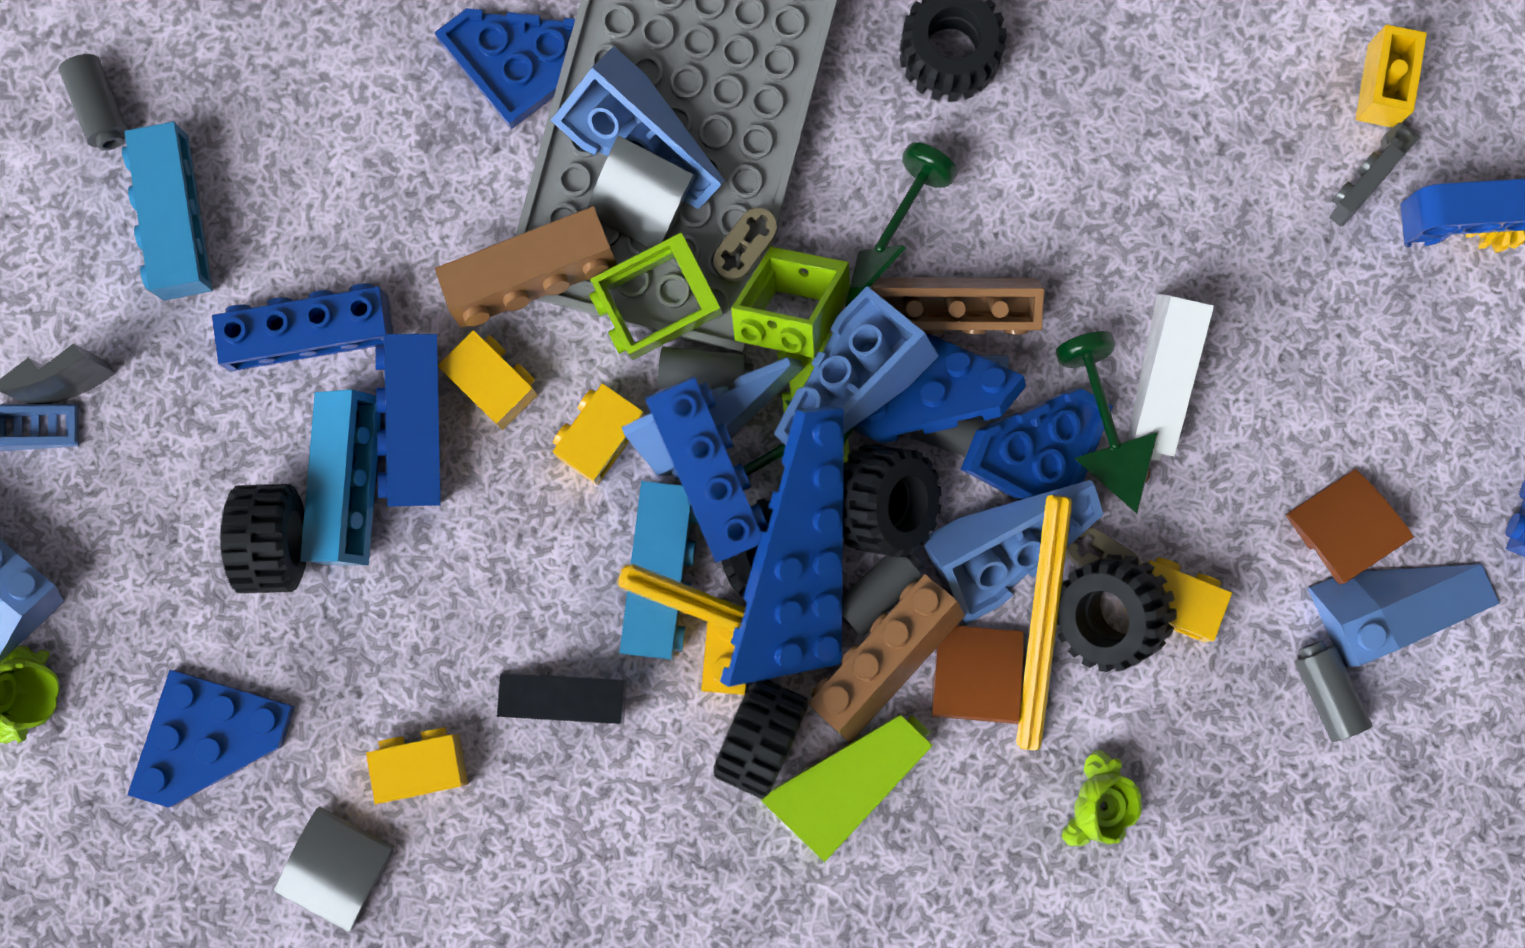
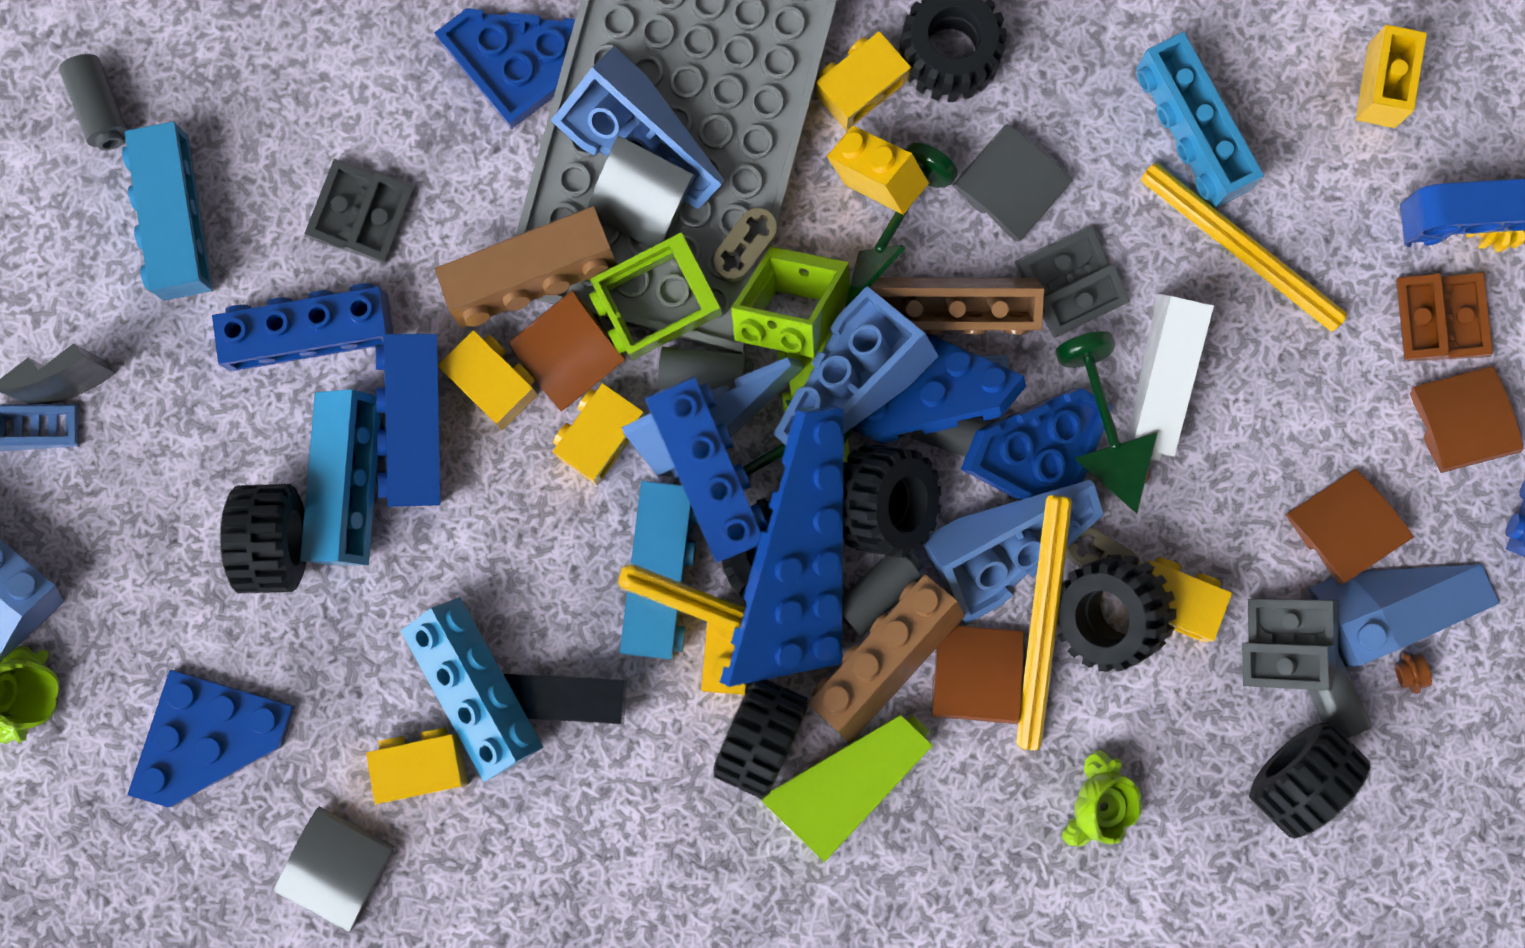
dark grey hinge [1329,122,1420,227] -> none
none -> dark grey slope [304,158,414,263]
none -> dark azure brick [401,597,544,782]
none -> dark orange slope [509,289,626,412]
none -> yellow brick [815,31,911,131]
none -> yellow brick [827,125,929,215]
none -> dark grey slope [952,124,1073,241]
none -> dark grey slope [1014,226,1130,337]
none -> dark azure brick [1136,32,1264,208]
none -> yellow axle [1141,163,1347,331]
none -> dark grey slope [1242,598,1339,691]
none -> black tyre [1249,721,1371,839]
none -> dark orange plate [1394,652,1432,694]
none -> dark orange slope [1396,272,1493,361]
none -> dark orange slope [1410,366,1524,473]

